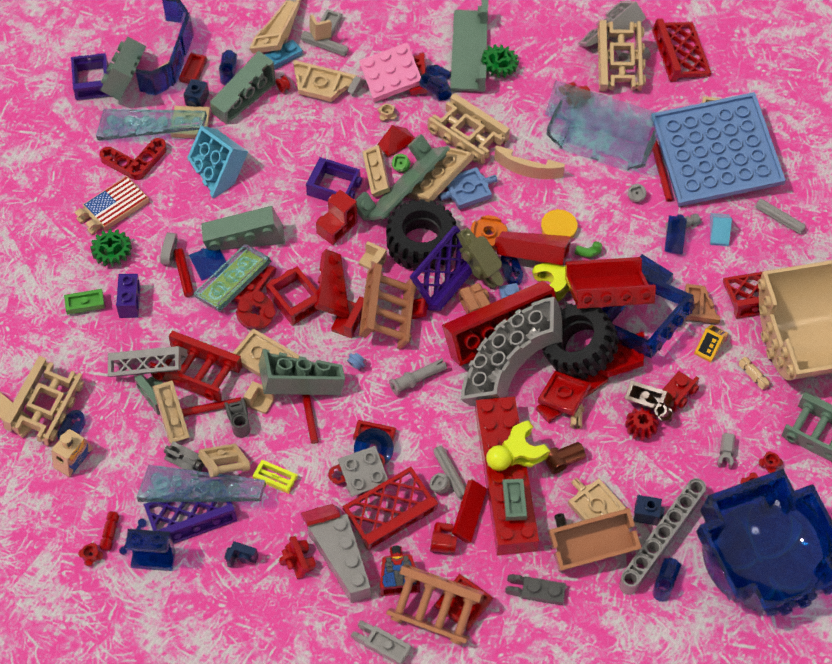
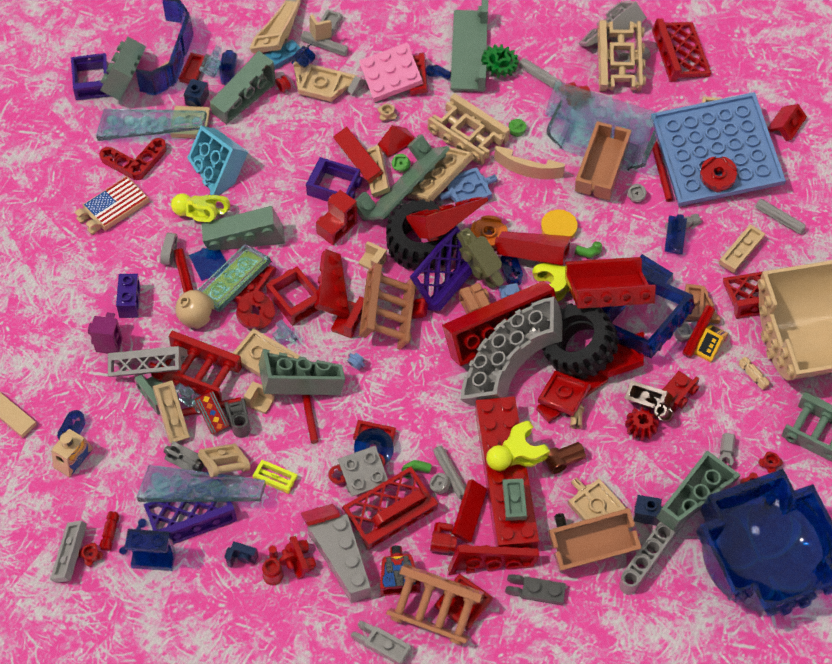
tan fence [3,356,84,446] -> none
bright green plate [64,289,105,315] -> none
green gear [90,229,132,267] -> none
light grey pin [389,358,447,395] -> none
clear blue piece [419,73,452,101] -> none
clear blue piece [652,557,682,602] -> none
medium azure slope [710,213,732,246] -> none
none -> light grey plate [50,521,87,583]
none -> magenta brick [88,312,123,354]
none -> neon yellow piece [171,193,230,222]
none -> tan cylinder [175,290,215,329]
none -> clear light blue plate [175,383,200,413]
none -> red tile [194,390,230,435]
none -> clear light blue plate [199,45,222,77]
none -> red piece [262,545,284,586]
none -> clear light blue tile [272,319,298,344]
none -> clear blue hinge [292,44,316,67]
none -> red tile [333,126,383,184]
none -> red beam [372,489,427,528]
none -> bright green arm [401,460,431,479]
none -> red wedge [406,197,488,241]
none -> red wing [448,544,539,575]
none -> bright green tile [508,119,526,136]
none -> light grey axle [519,58,563,91]
none -> nougat piece [575,121,631,201]
none -> sand green wedge [656,451,740,530]
none -> light grey tile [673,321,693,341]
none -> red axle [682,305,715,358]
none -> red plate [700,156,737,193]
none -> tan plate [718,224,766,273]
none -> red panel [768,104,807,141]

